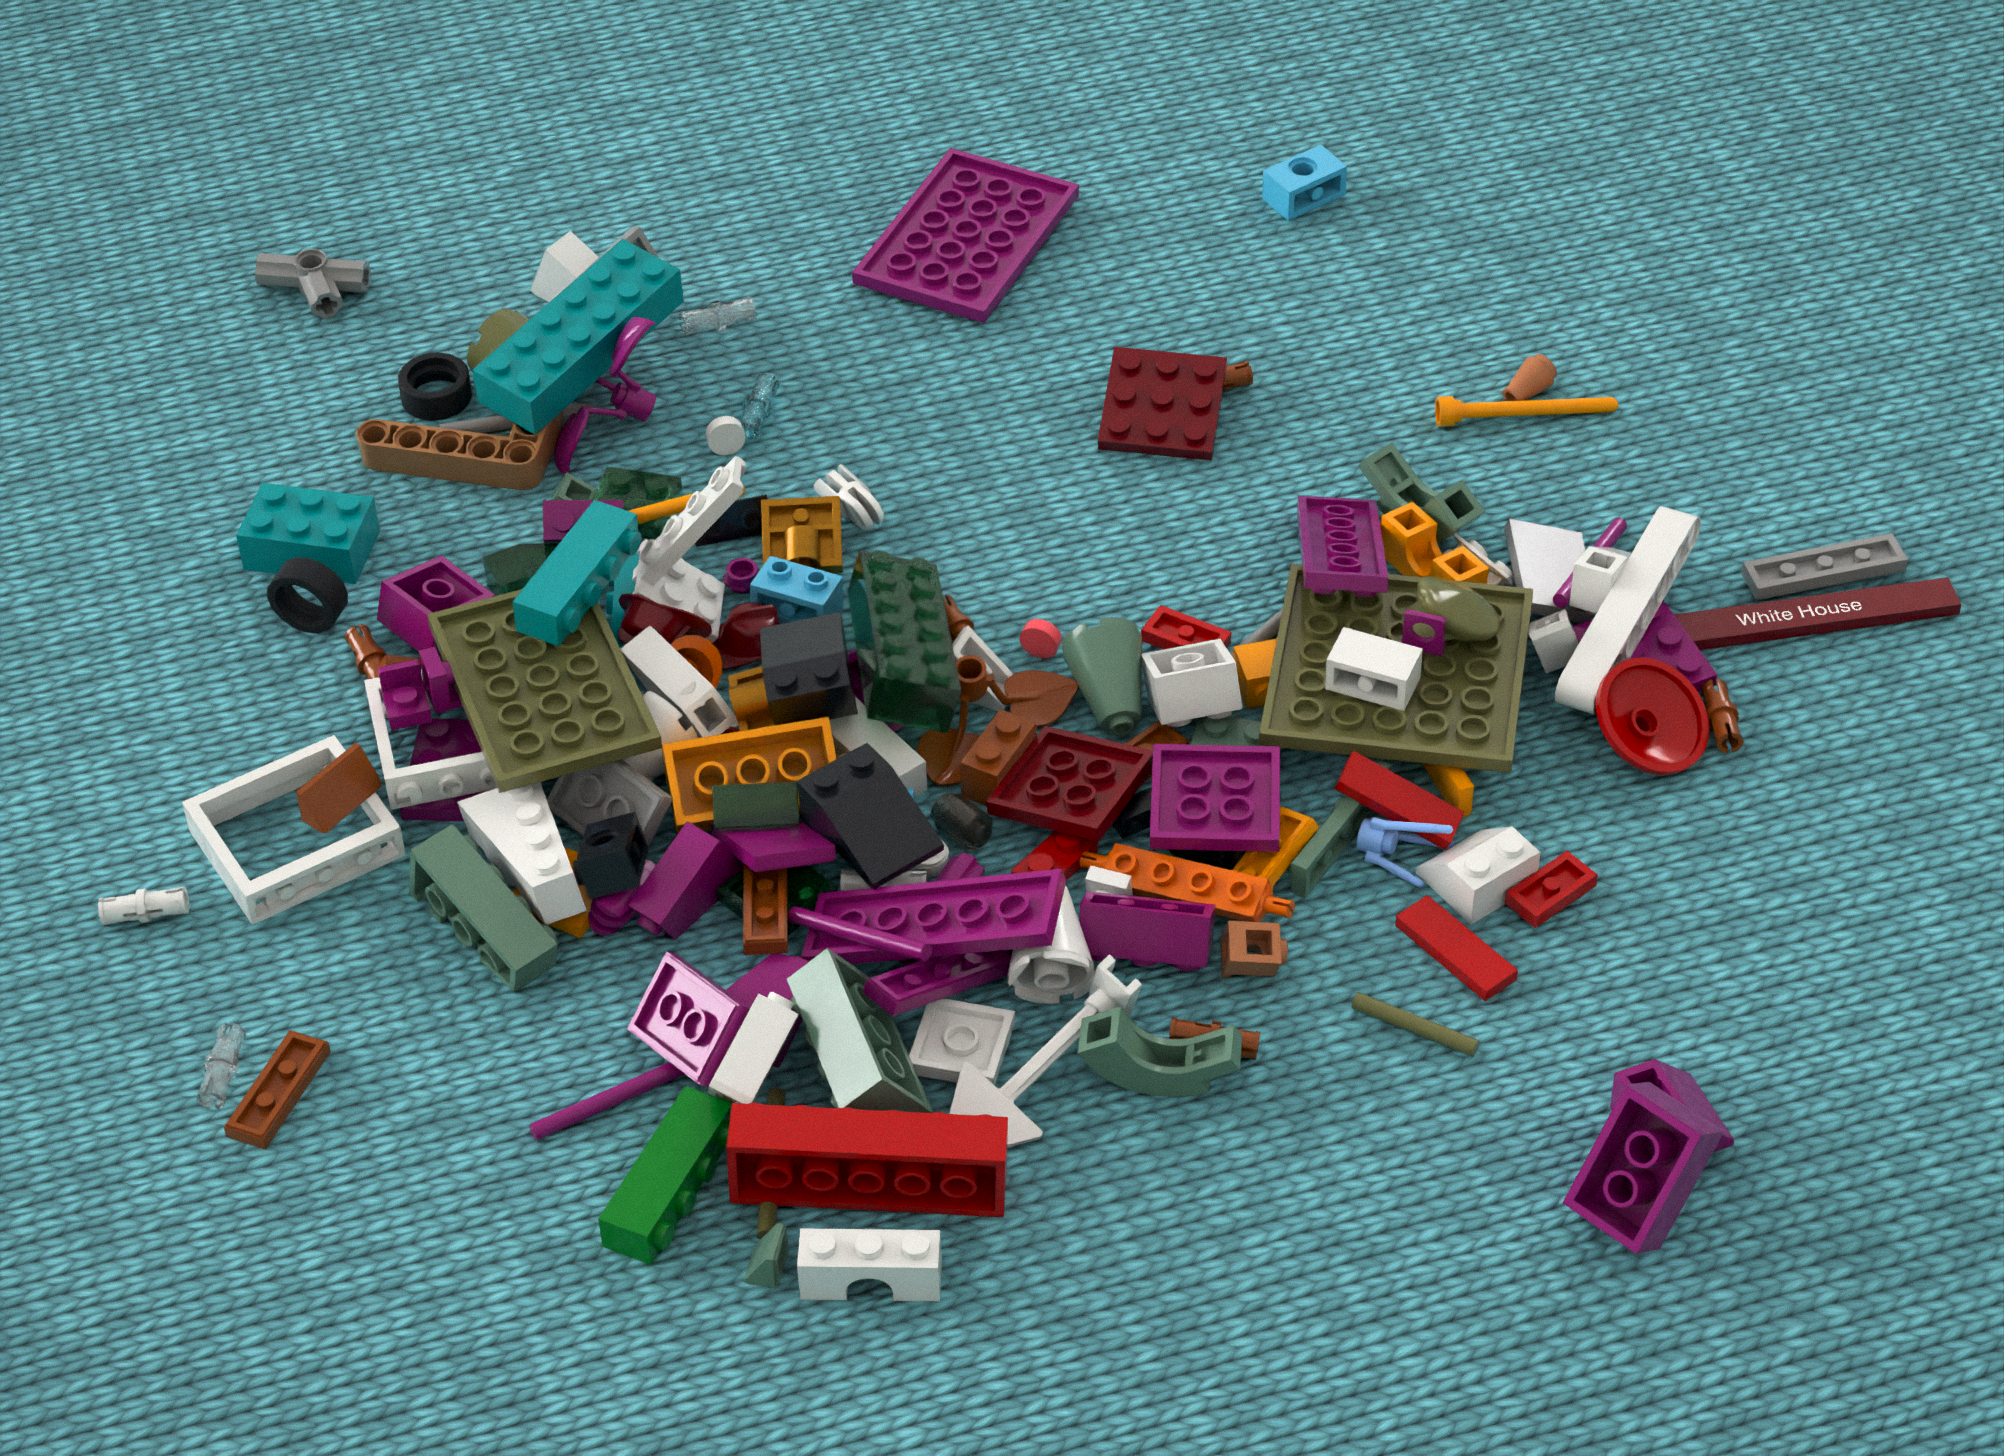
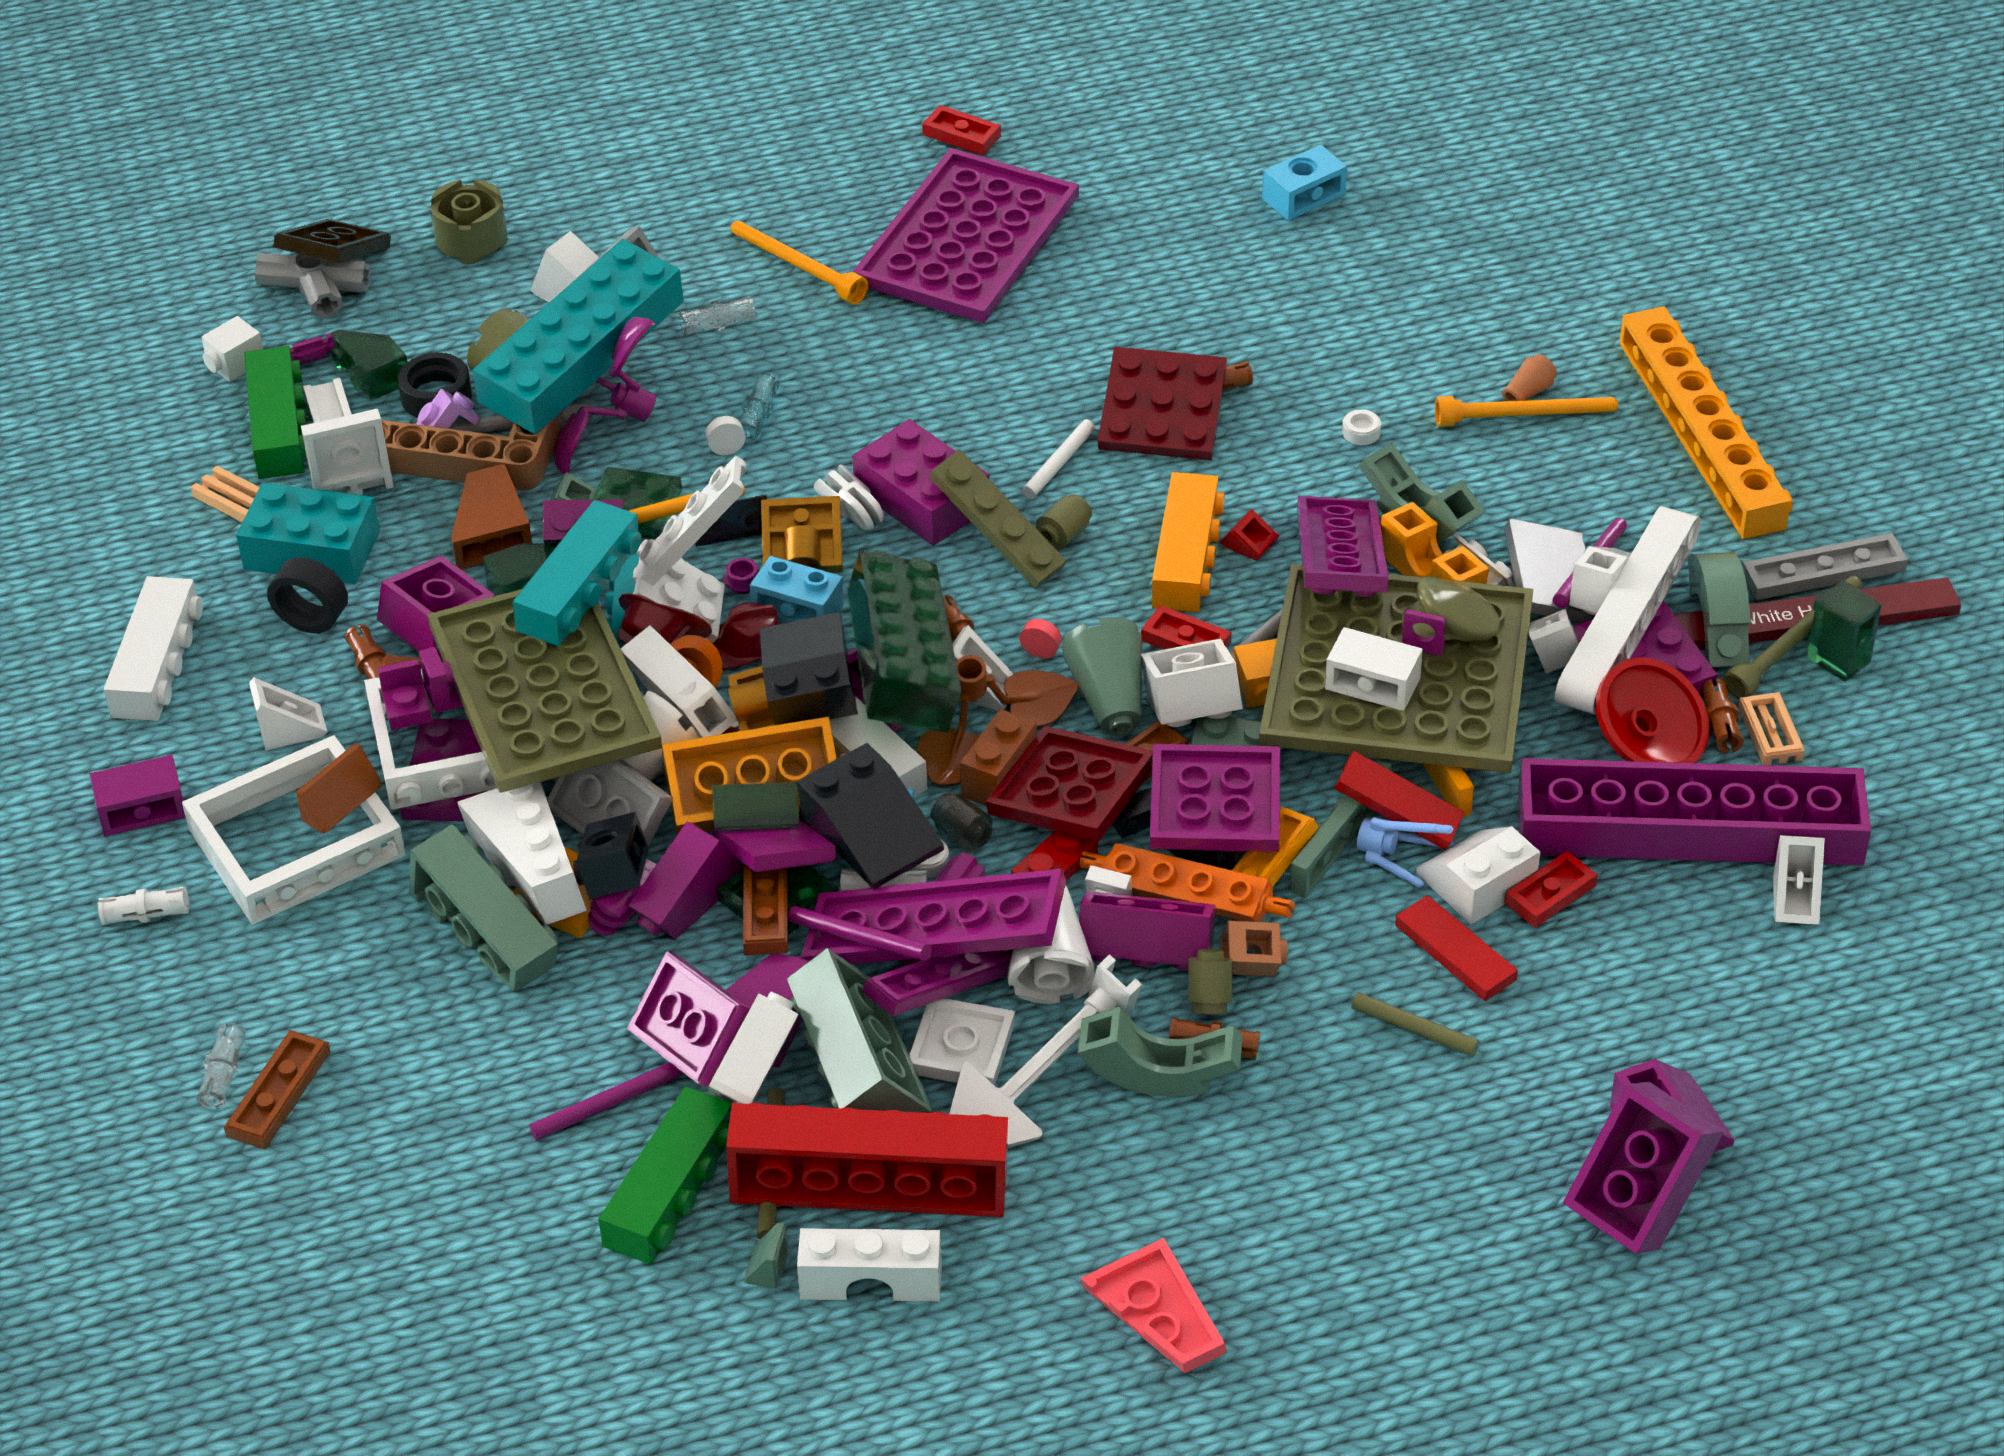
none -> magenta brick [89,754,186,837]
none -> white brick [103,576,203,721]
none -> light nougat tile [191,466,260,522]
none -> white brick [201,316,263,382]
none -> green brick [244,346,307,479]
none -> white slope [249,677,327,751]
none -> dark brown tile [273,219,391,263]
none -> magenta axle [290,331,346,365]
none -> white bracket [301,378,394,495]
none -> clear green slope [330,330,408,401]
none -> lavender bracket [416,388,480,429]
none -> olive brick [430,179,508,264]
none -> dark orange slope [451,463,533,570]
none -> light orange piece [731,221,868,305]
none -> magenta brick [852,419,989,546]
none -> red plate [922,105,1001,156]
none -> olive plate [929,449,1067,589]
none -> white bar [1022,420,1095,499]
none -> olive brick [1036,494,1092,550]
none -> coral wing [1080,1238,1227,1373]
none -> light orange brick [1152,472,1225,613]
none -> olive brick [1188,949,1233,1014]
none -> red slope [1219,508,1279,561]
none -> white tile [1342,410,1381,445]
none -> magenta brick [1518,758,1871,866]
none -> light orange brick [1619,306,1793,539]
none -> sand green arch [1688,552,1751,668]
none -> olive piece [1723,576,1862,699]
none -> light nougat tile [1738,692,1805,765]
none -> white slope [1773,835,1825,925]
none -> clear green brick [1806,580,1882,682]

